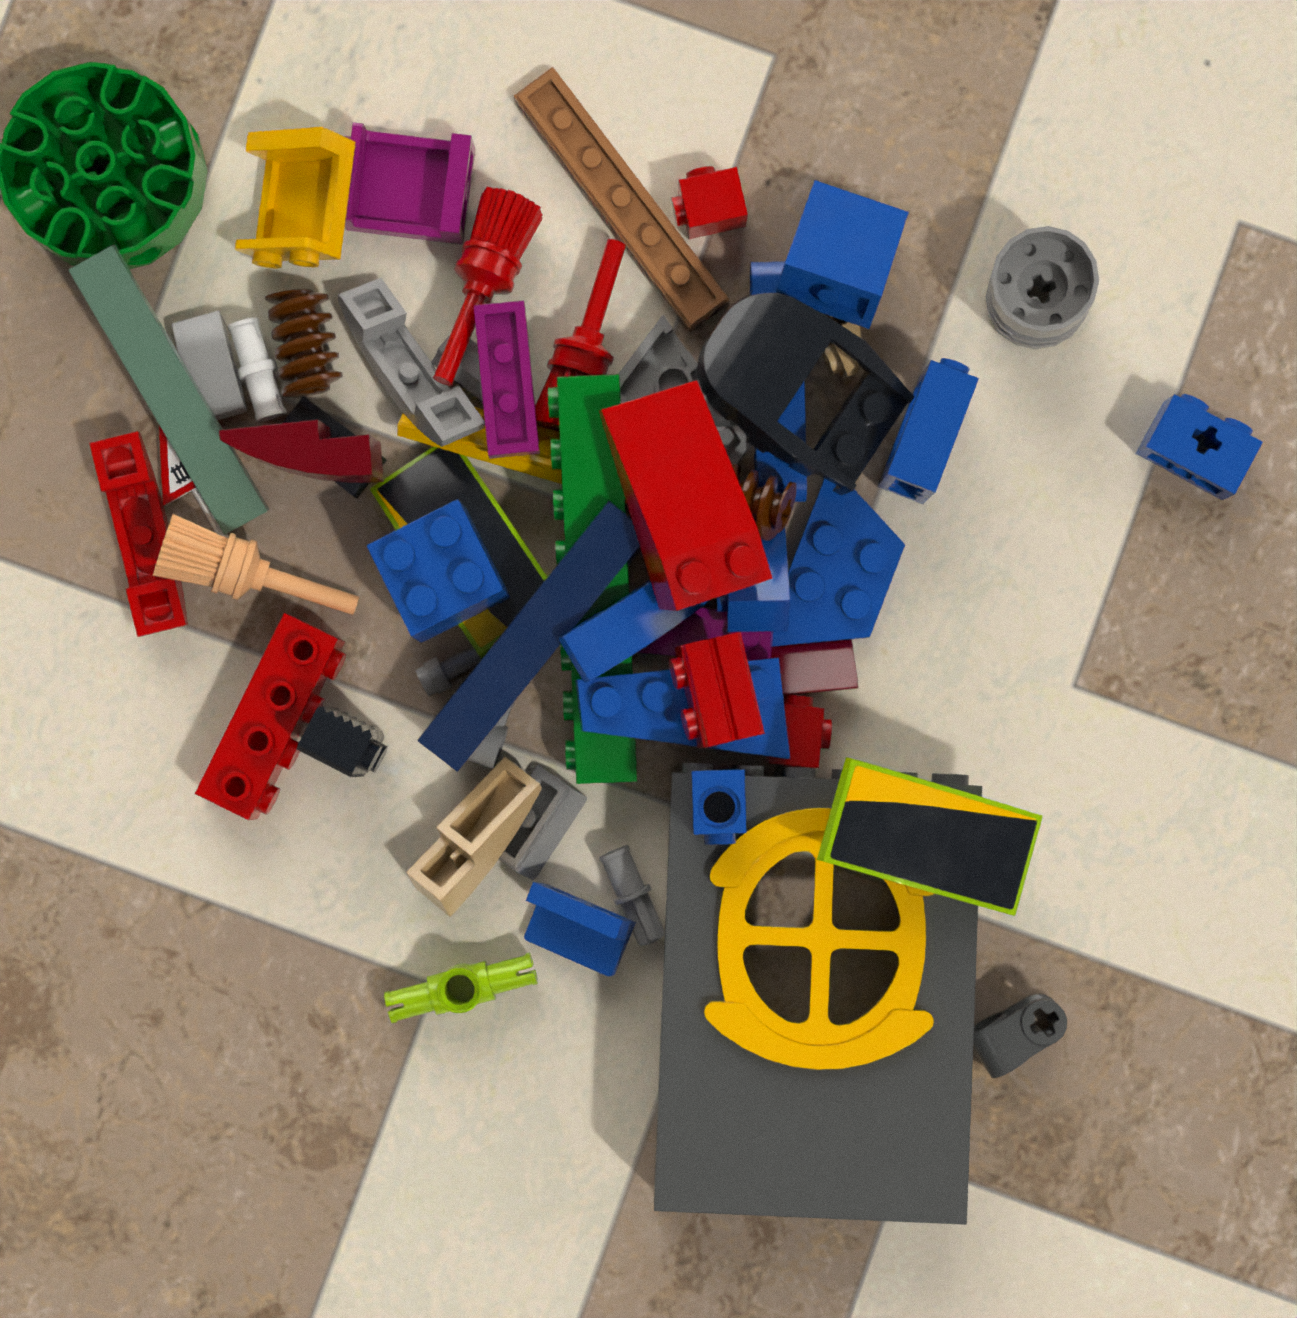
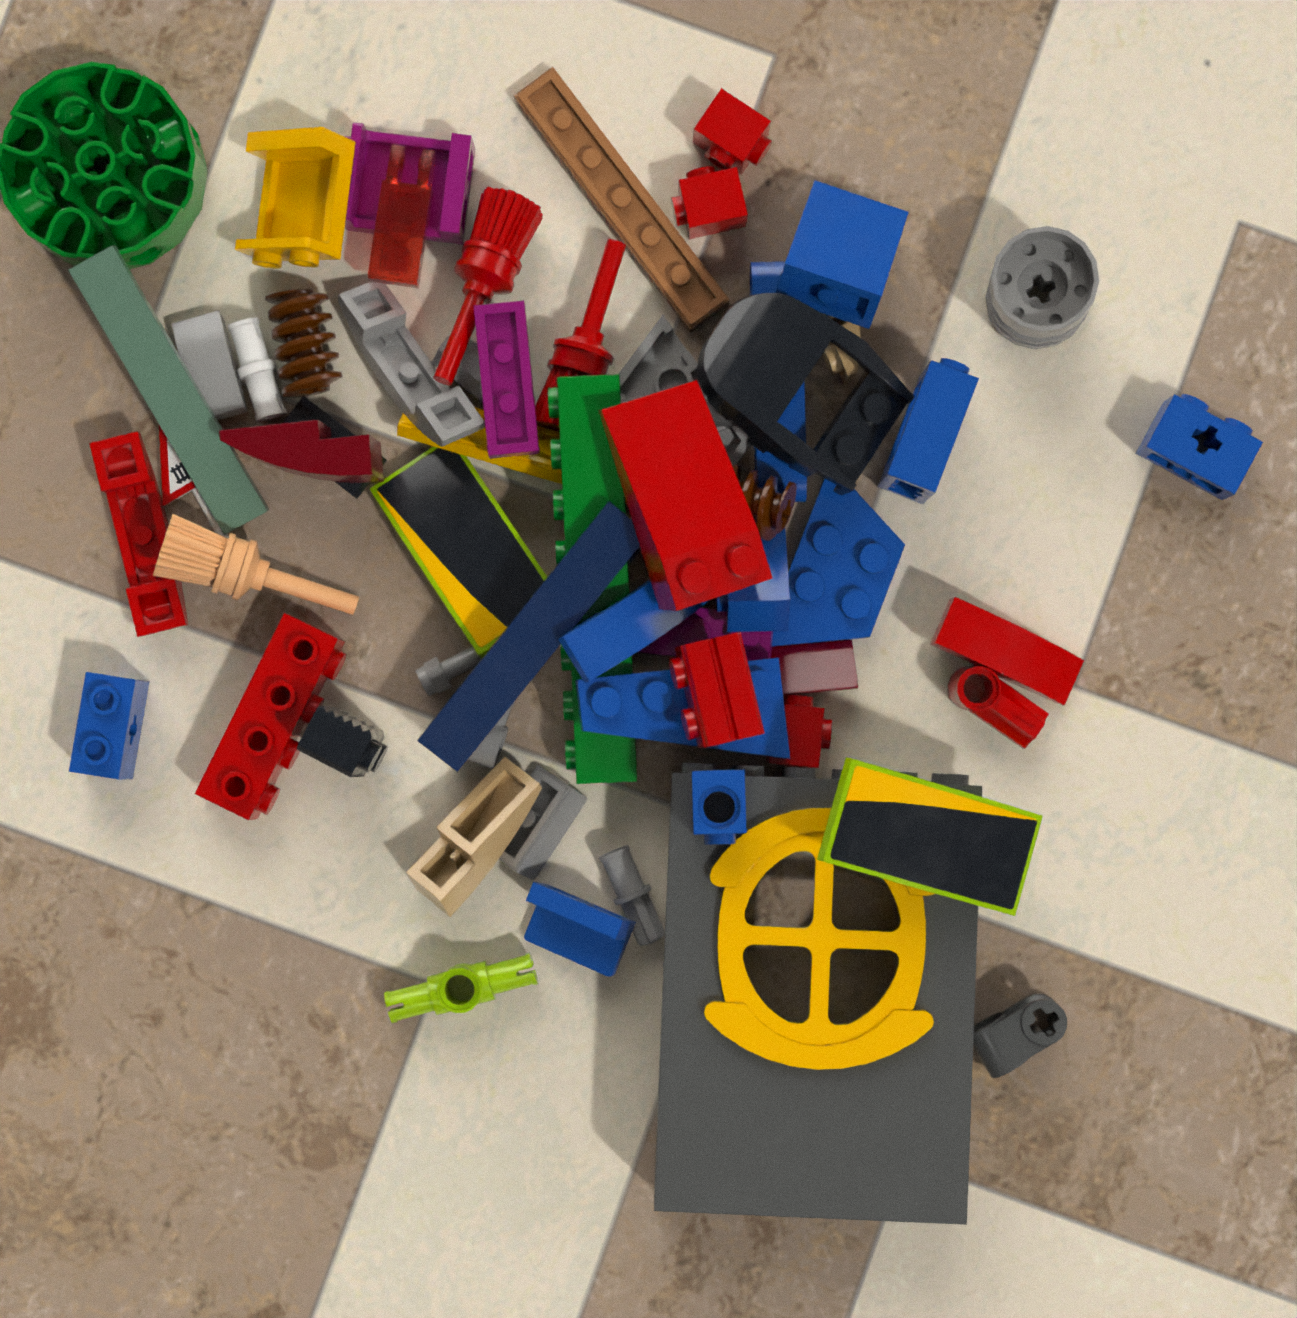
blue brick [366,499,511,643] -> none
none -> blue brick [69,672,149,780]
none -> clear red hinge [368,145,435,289]
none -> red brick [693,88,772,175]
none -> red slope [930,597,1084,706]
none -> red piece [948,666,1049,749]

